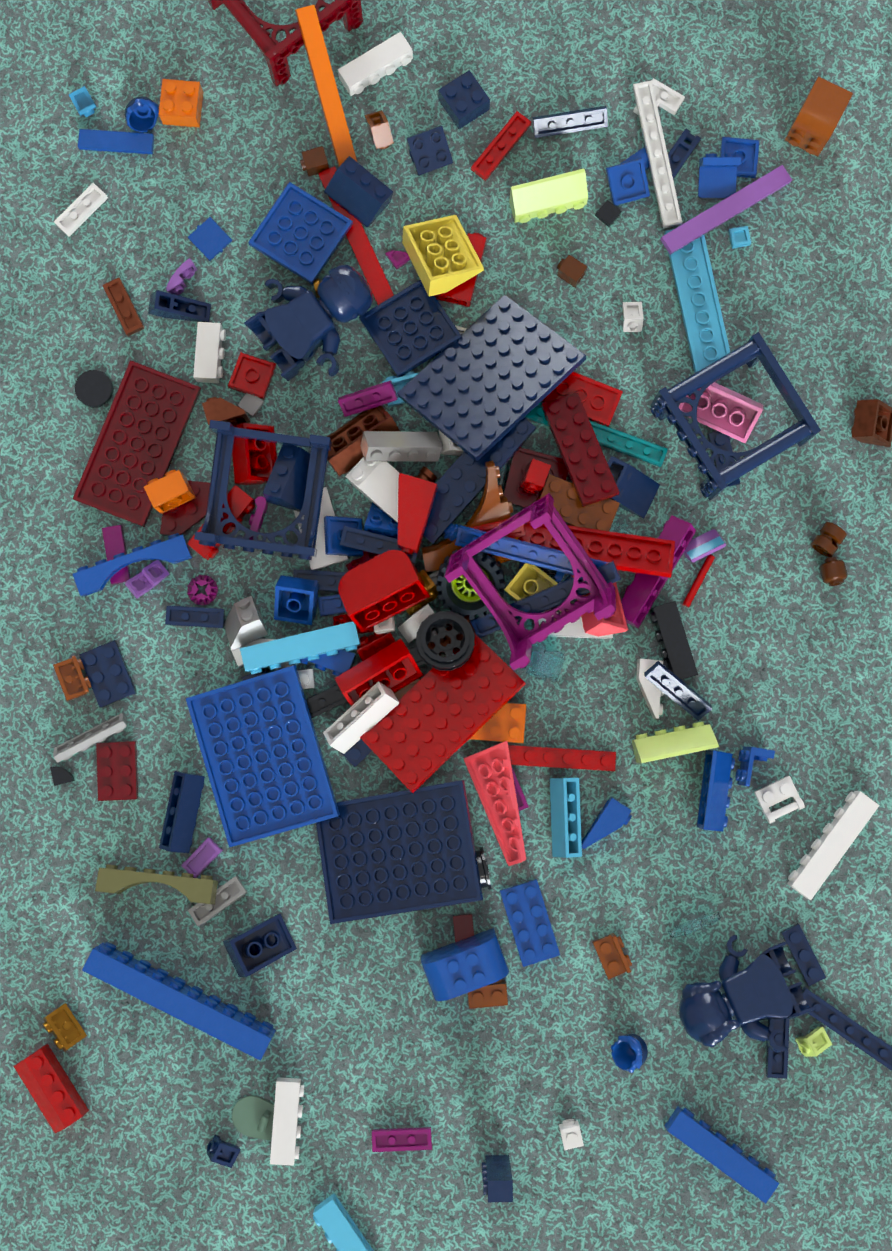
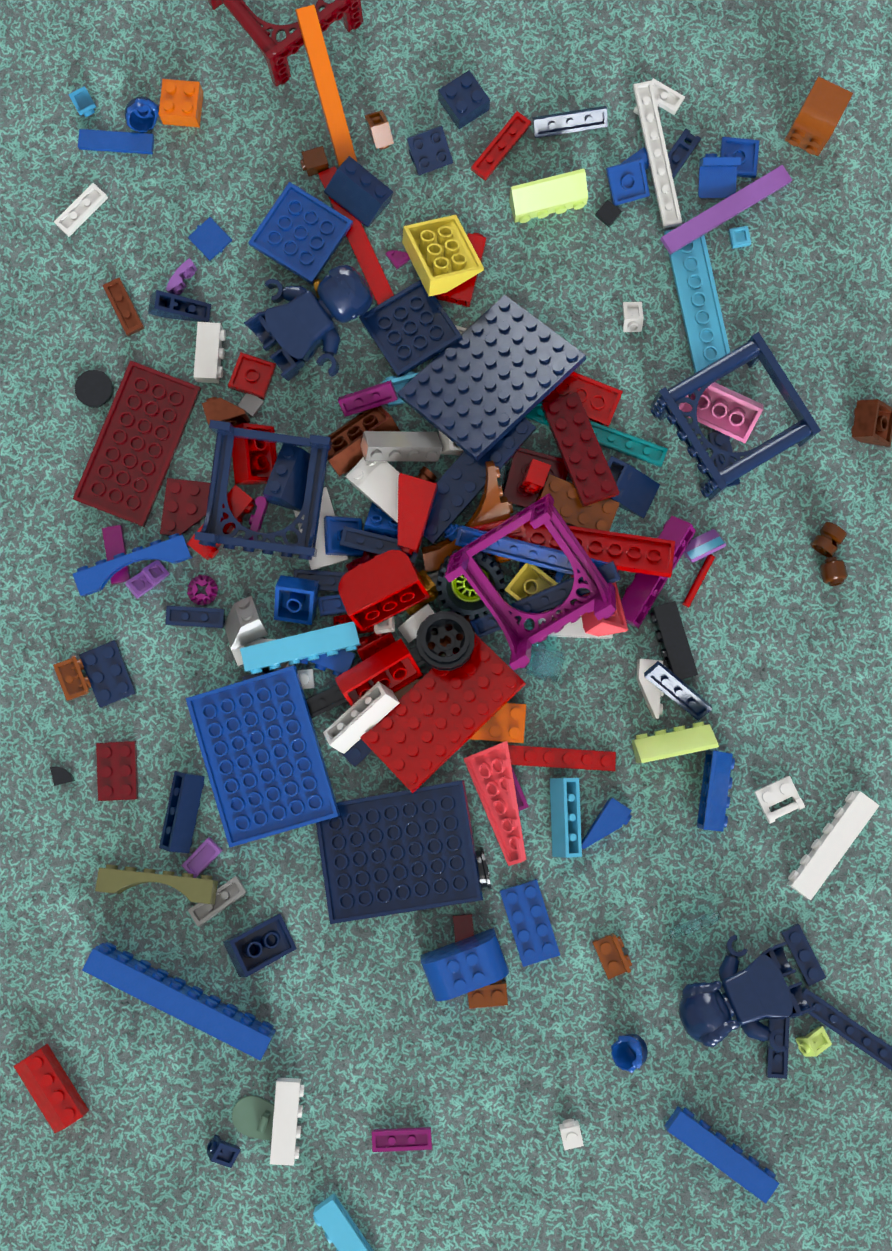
pearl gold bracket [43,1003,87,1052] -> none
light grey plate [53,712,127,763] -> none
orange brick [144,470,196,514] -> none
white brick [338,32,413,96] -> none
dark blue brick [482,1155,513,1203] -> none
reddish brown brick [557,255,587,288] -> none
blue bracket [735,746,775,786] -> none

